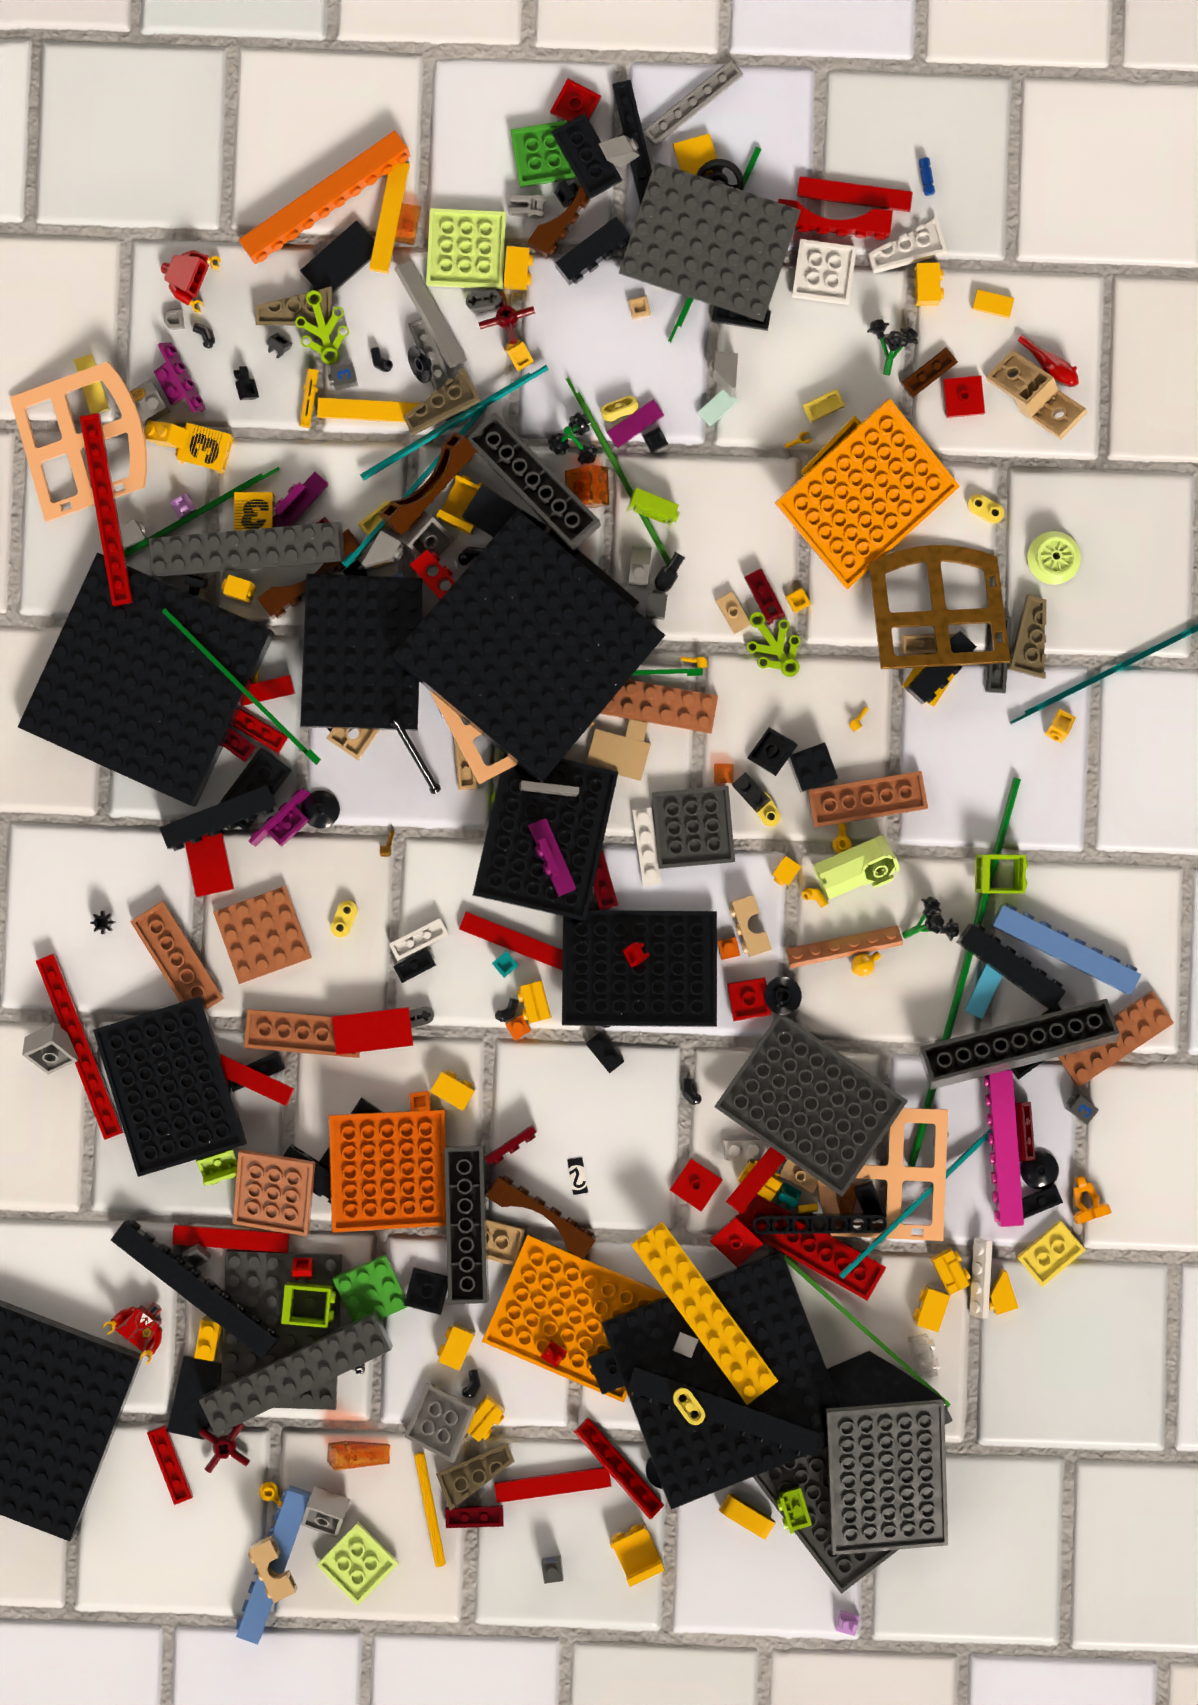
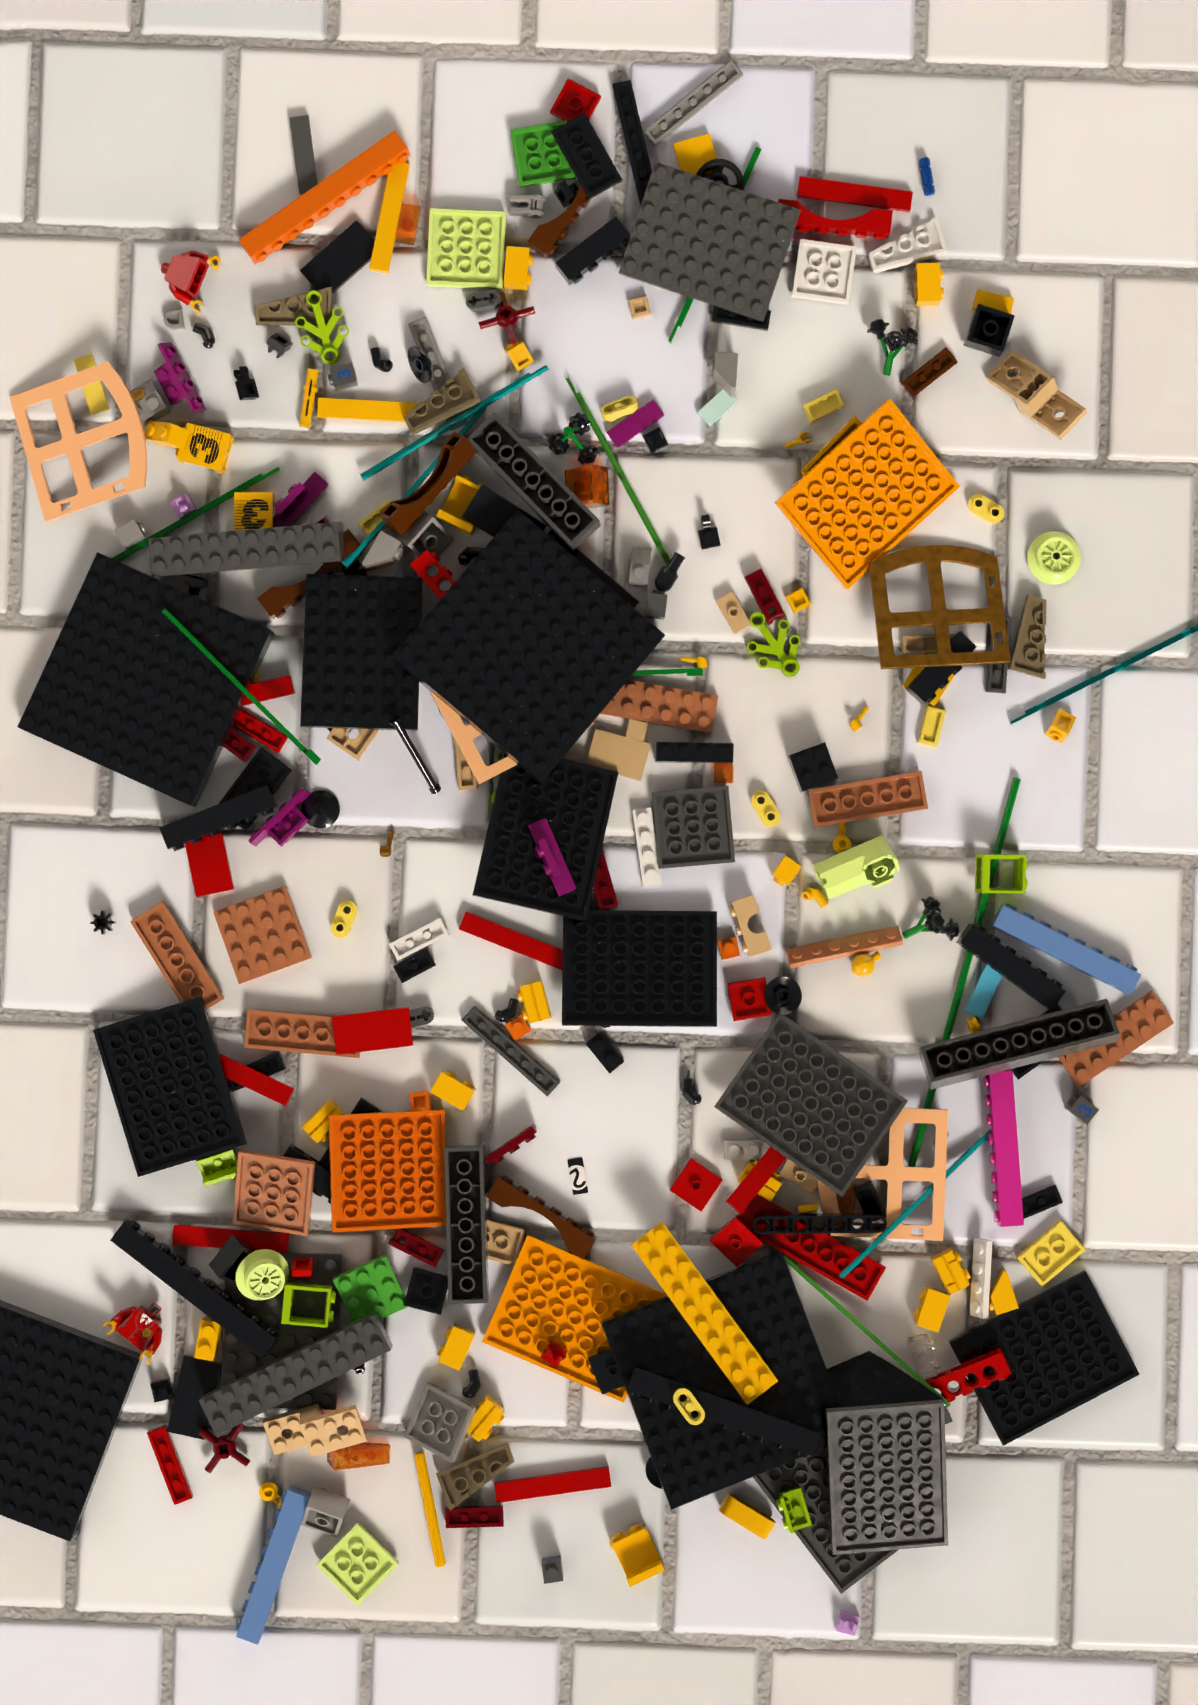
light grey slope [22,1023,78,1074] -> none
red plate [36,954,124,1140] -> none
red plate [80,413,133,606] -> none
dark grey plate [183,1243,211,1268] -> none
yellow brick [222,575,256,605] -> none
tan arch [248,1535,298,1603] -> none
light grey tile [394,261,467,368] -> none
teal tile [492,951,519,978] -> none
light grey tile [519,781,579,797] -> none
red tile [573,1418,664,1519] -> none
light grey slope [599,135,640,168] -> none
red tile [623,942,649,968] -> none
lime window [626,488,680,527] -> none
light grey tile [673,1332,698,1358] -> none
black plate [732,772,771,813] -> none
black plate [747,727,798,776] -> none
teal tile [778,1183,801,1209] -> none
red plate [942,375,985,418] -> none
dark red plate [1015,1102,1036,1161] -> none
red piece [1017,335,1079,387] -> none
black dish [1020,1151,1059,1189] -> none
light orange piece [1073,1176,1112,1224] -> none
none -> black tile [150,1378,175,1403]
none -> black slope [209,1234,257,1286]
none -> yellowish green piece [235,1249,289,1300]
none -> tan bracket [263,1403,367,1457]
none -> dark grey tile [289,115,318,194]
none -> yellow brick [301,1099,346,1143]
none -> dark red plate [388,1228,444,1268]
none -> dark grey tile [461,1006,560,1097]
none -> black brick [656,742,734,764]
none -> black plate [698,514,721,550]
none -> light yellow tile [918,705,946,747]
none -> red brick [924,1347,1011,1402]
none -> black plate [948,1270,1140,1446]
none -> black brick [963,304,1015,357]
none -> yellow bush [966,1017,982,1033]

